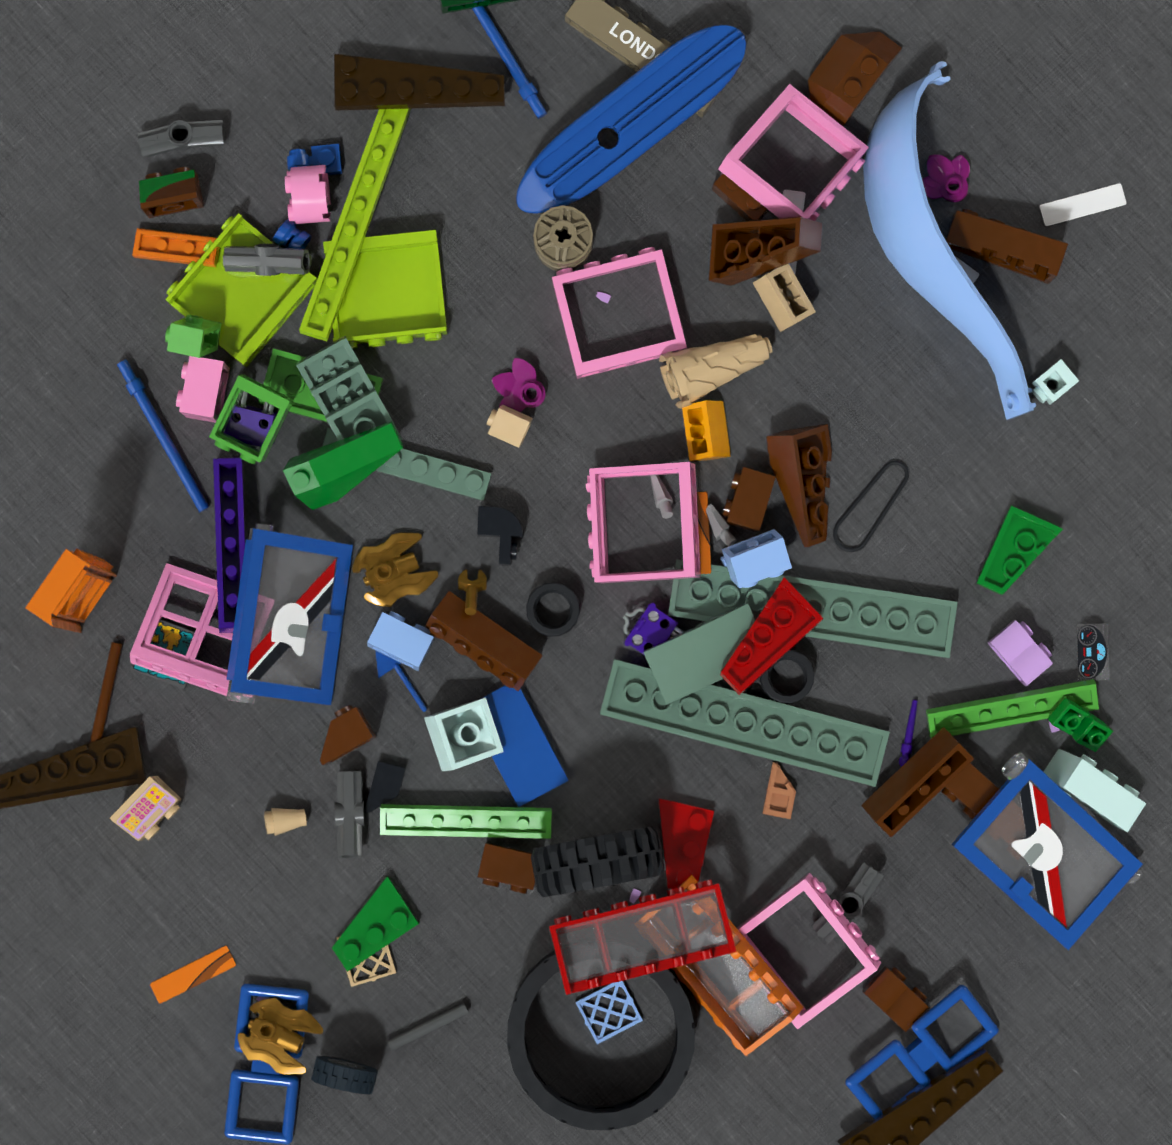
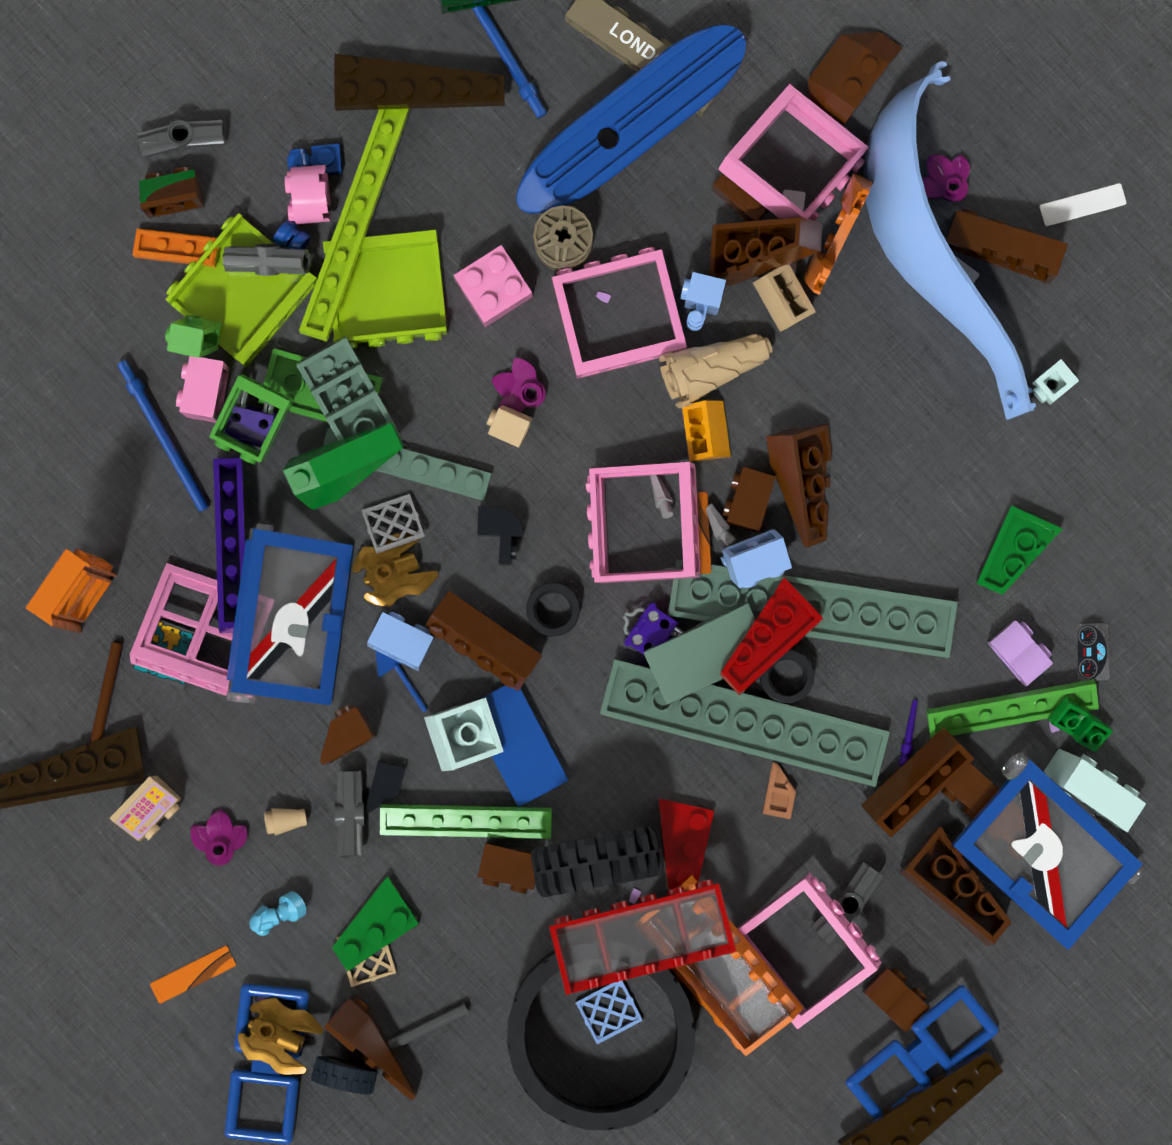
pearl gold bar [458,569,487,615] -> none
black piece [833,461,909,552] -> none
none -> magenta plate [190,809,248,866]
none -> medium azure arm [249,891,306,936]
none -> reddish brown wedge [324,996,417,1101]
none -> light grey window [361,494,425,554]
none -> bright pink brick [454,245,533,327]
none -> light blue brick [680,272,726,331]
none -> orange wedge [804,173,874,294]
none -> reddish brown wedge [899,826,1012,946]

